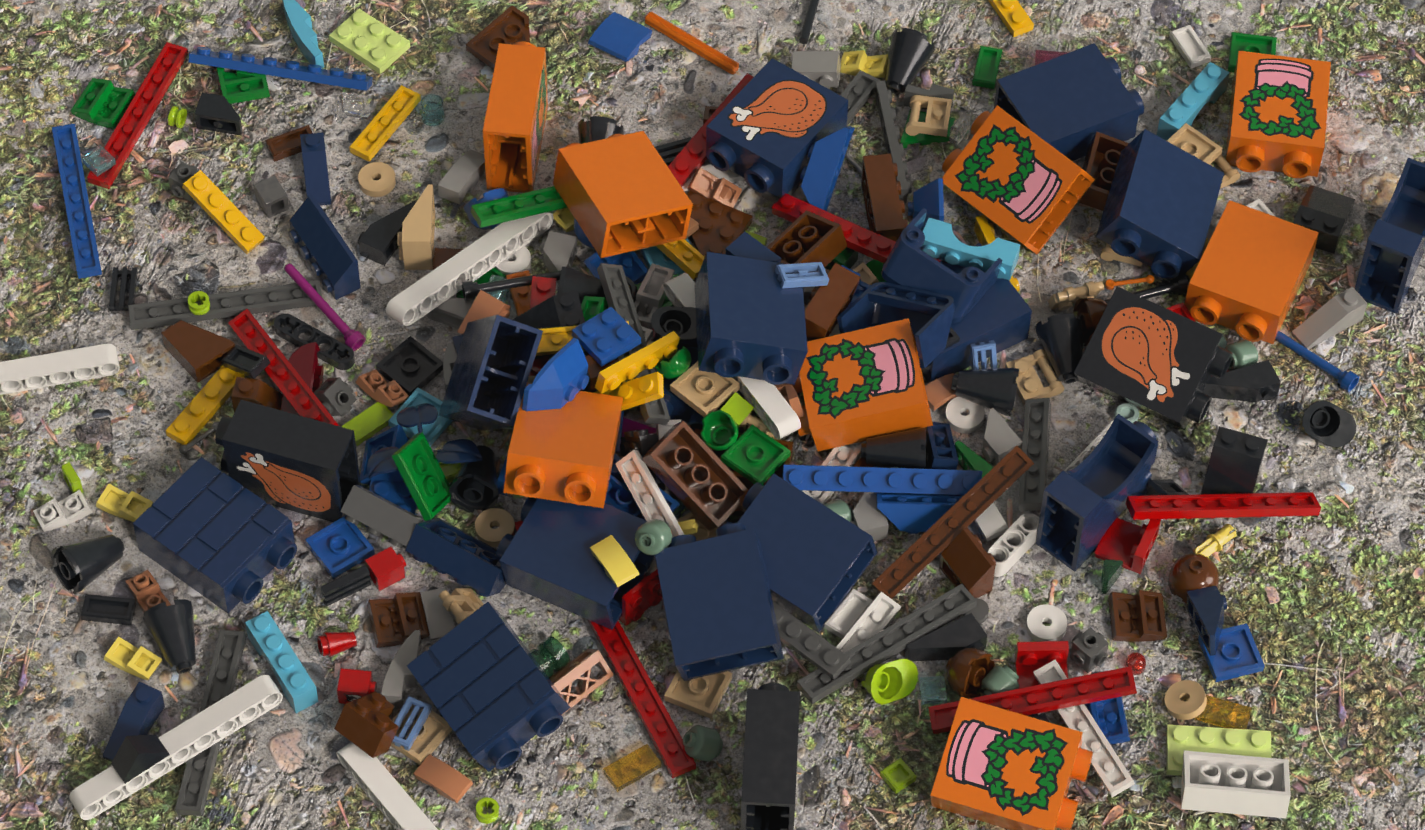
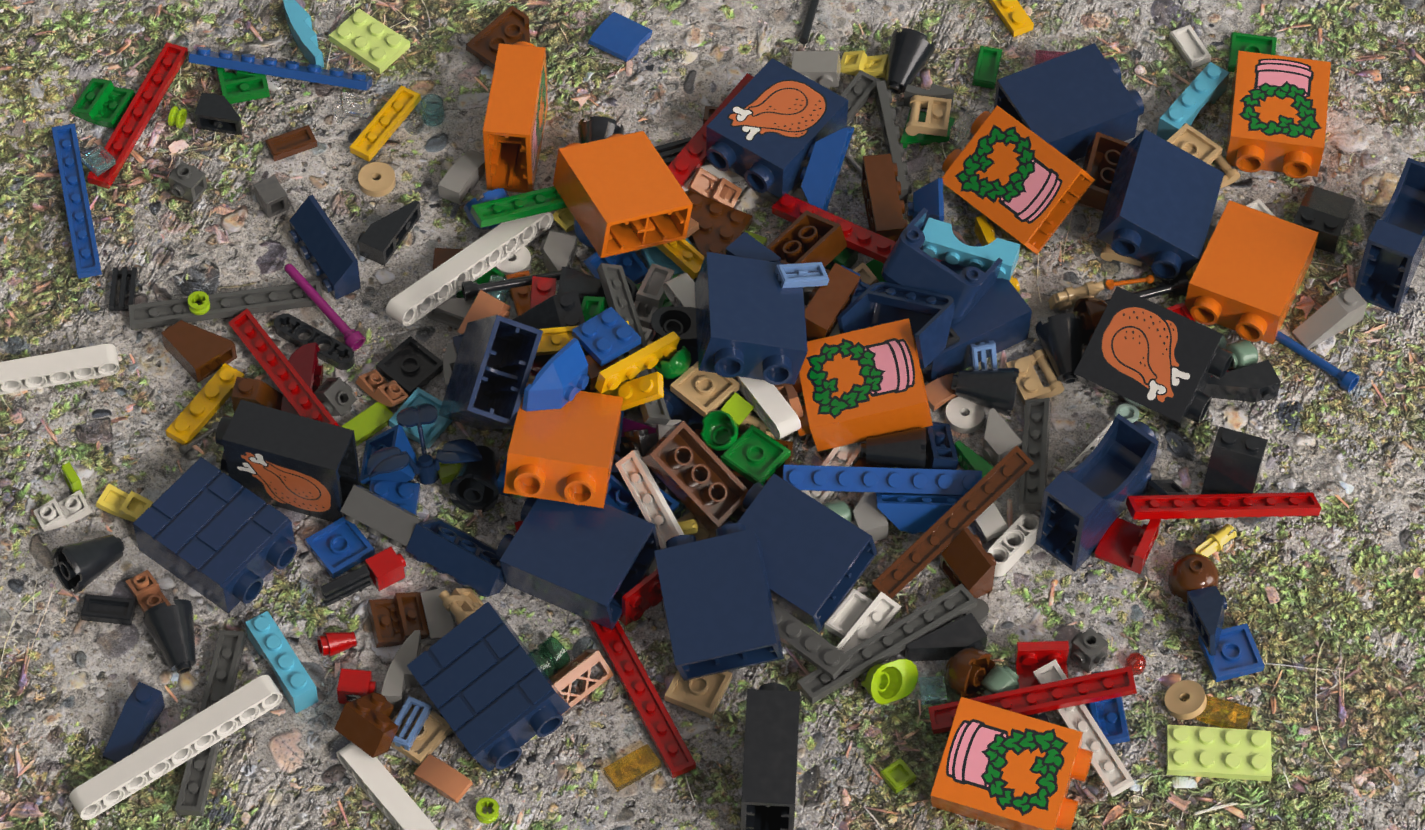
light yellow slope [104,637,162,680] -> none
black slope [111,735,170,784] -> none
yellow plate [182,170,265,255] -> none
black tile [221,345,270,379] -> none
dark blue slope [300,132,331,206] -> none
green tile [392,432,451,521] -> none
tan slope [397,184,436,270] -> none
tan piece [475,508,515,547] -> none
light yellow slope [590,535,640,587] -> none
sand green head [635,519,672,555] -> none
orange axle [645,12,739,75] -> none
sand green head [683,725,723,762] -> none
white piece [1026,604,1067,642] -> none
clear green slope [1101,559,1123,594] -> none
reddish brown slope [1108,590,1167,642] -> none
white slope [1181,750,1291,818] -> none
black piece [1302,400,1356,447] -> none

